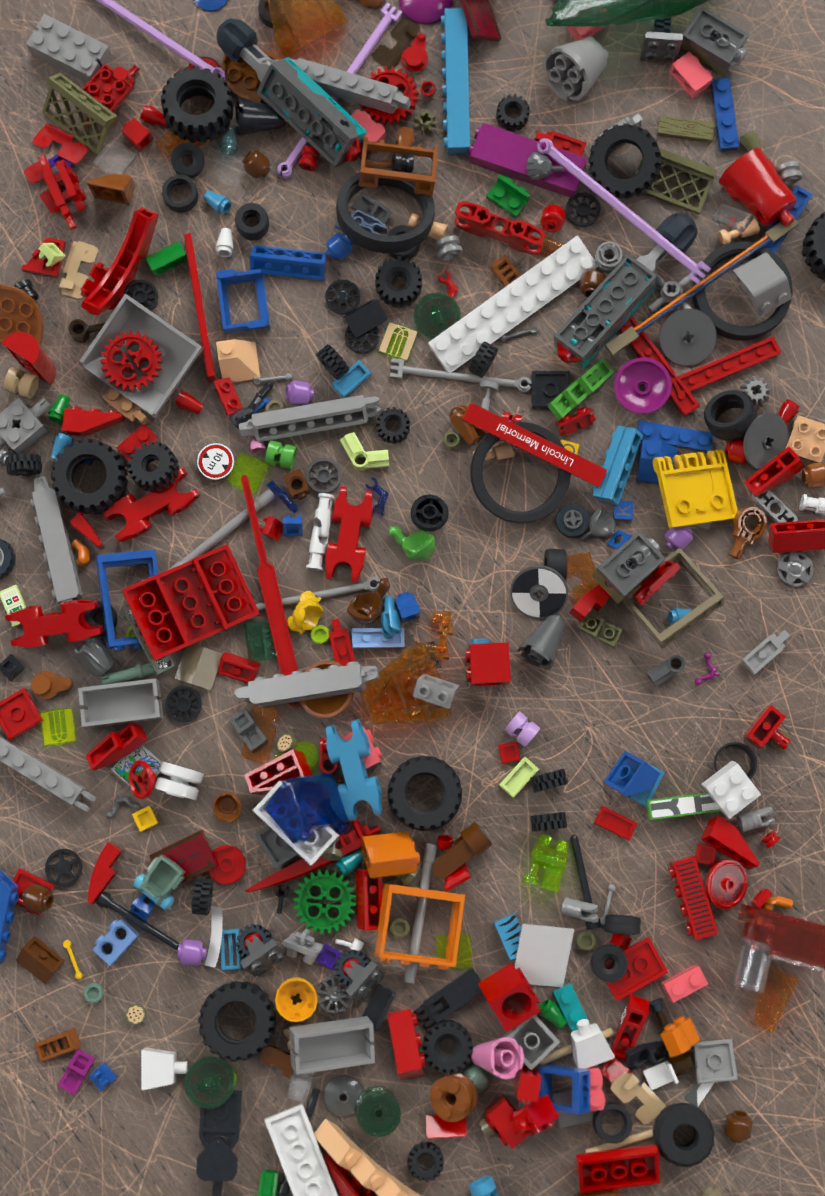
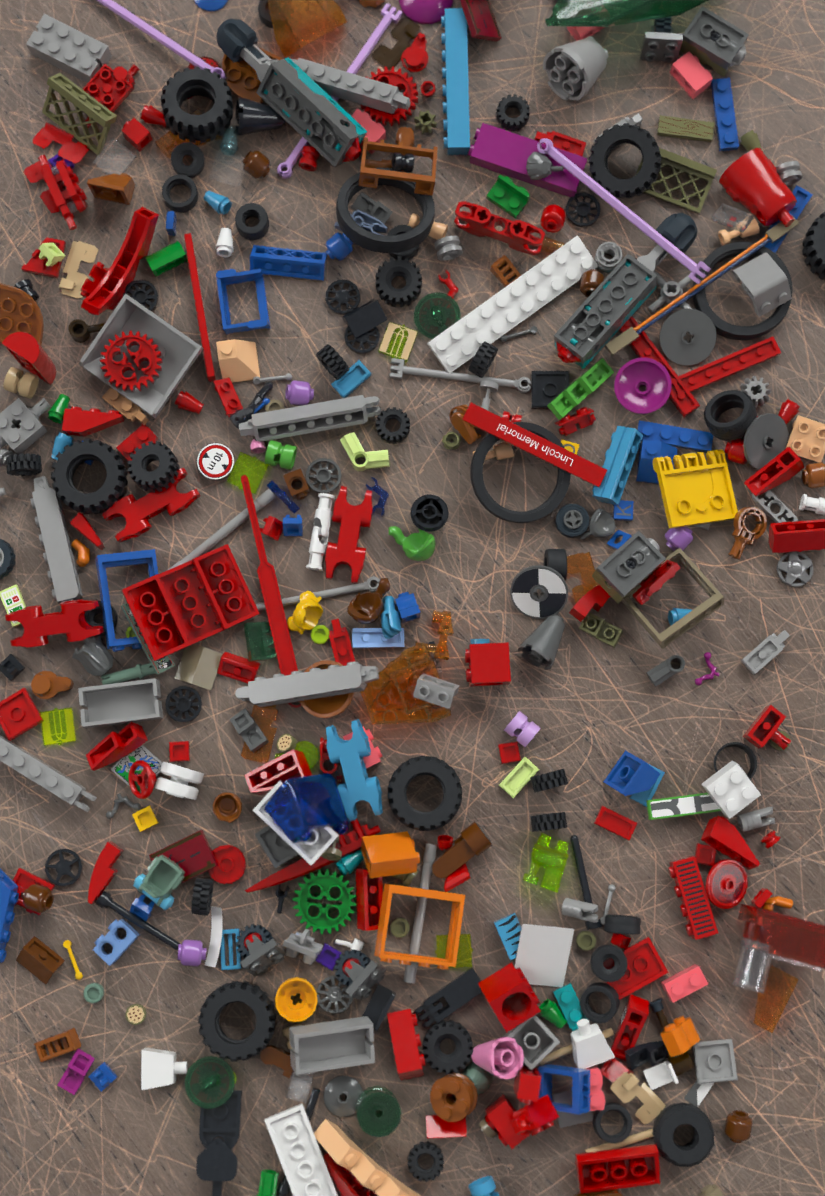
none -> blue tile [166,211,177,236]
none -> red tile [169,741,190,762]
none -> black tyre [580,982,620,1023]

